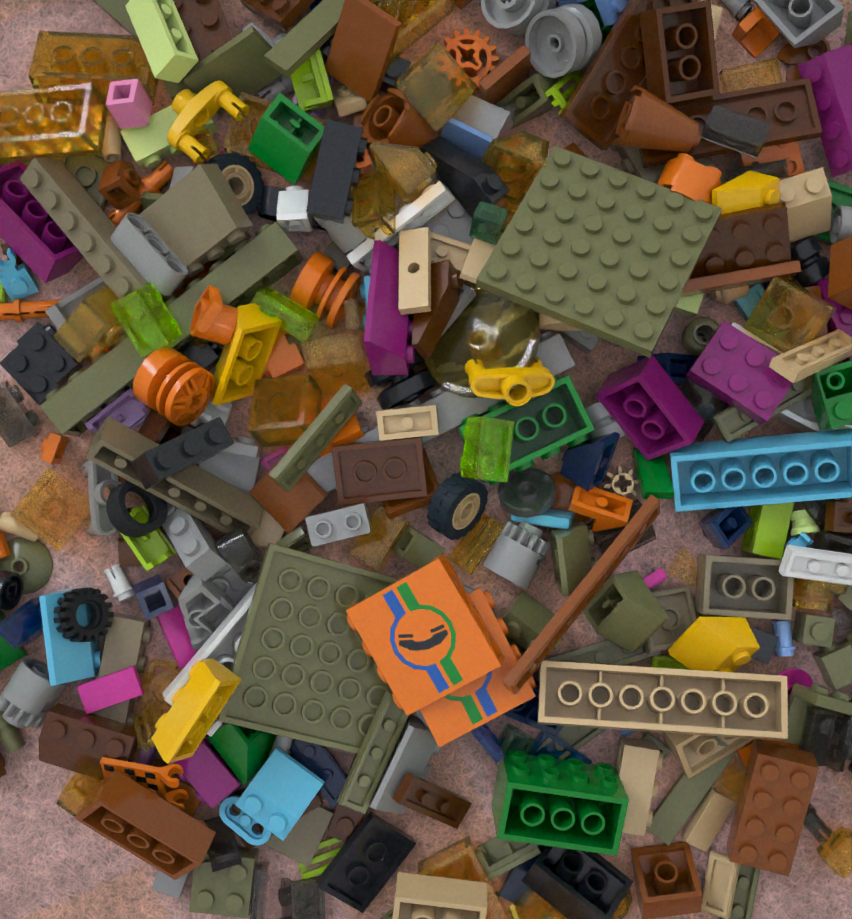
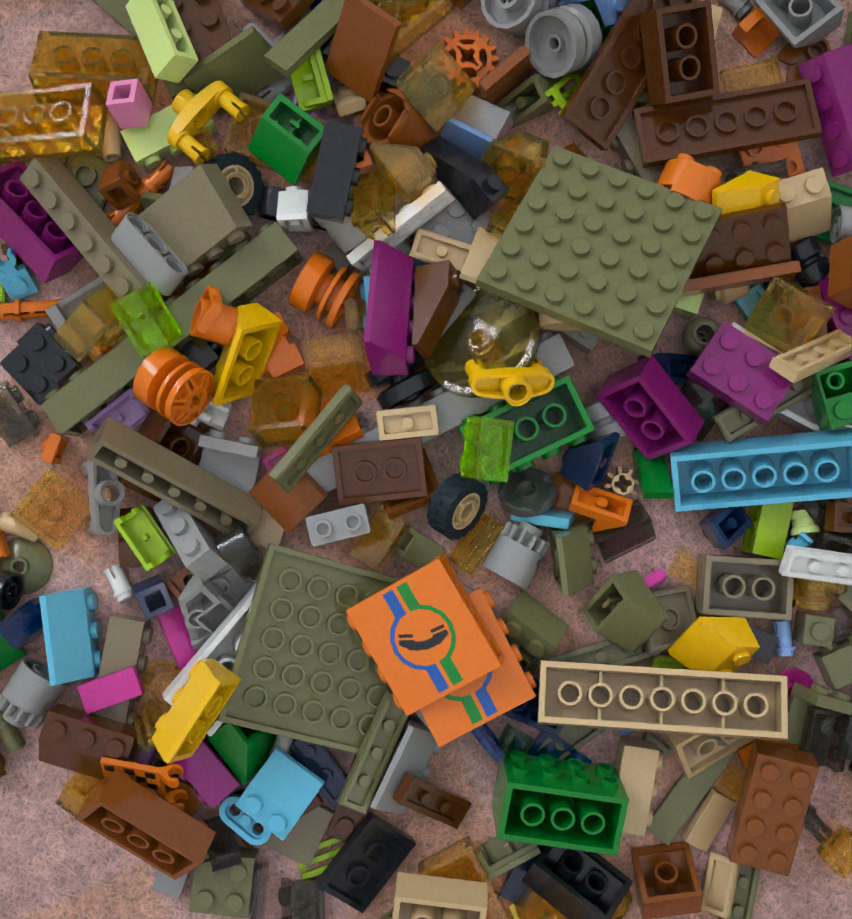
black tyre [53,588,114,642] -> none
black tyre [106,480,168,538] -> none
black brick [131,417,234,490] -> none
clear neon green bracket [252,287,320,342] -> none
olive tile [276,526,312,552] -> none
tan tile [398,227,431,315] -> none
clear green slope [469,201,508,245] -> none
dark orange tile [502,495,660,695] -> none
dark orange cone [614,85,702,153] -> none
clear smoke panel [701,105,770,158] -> none

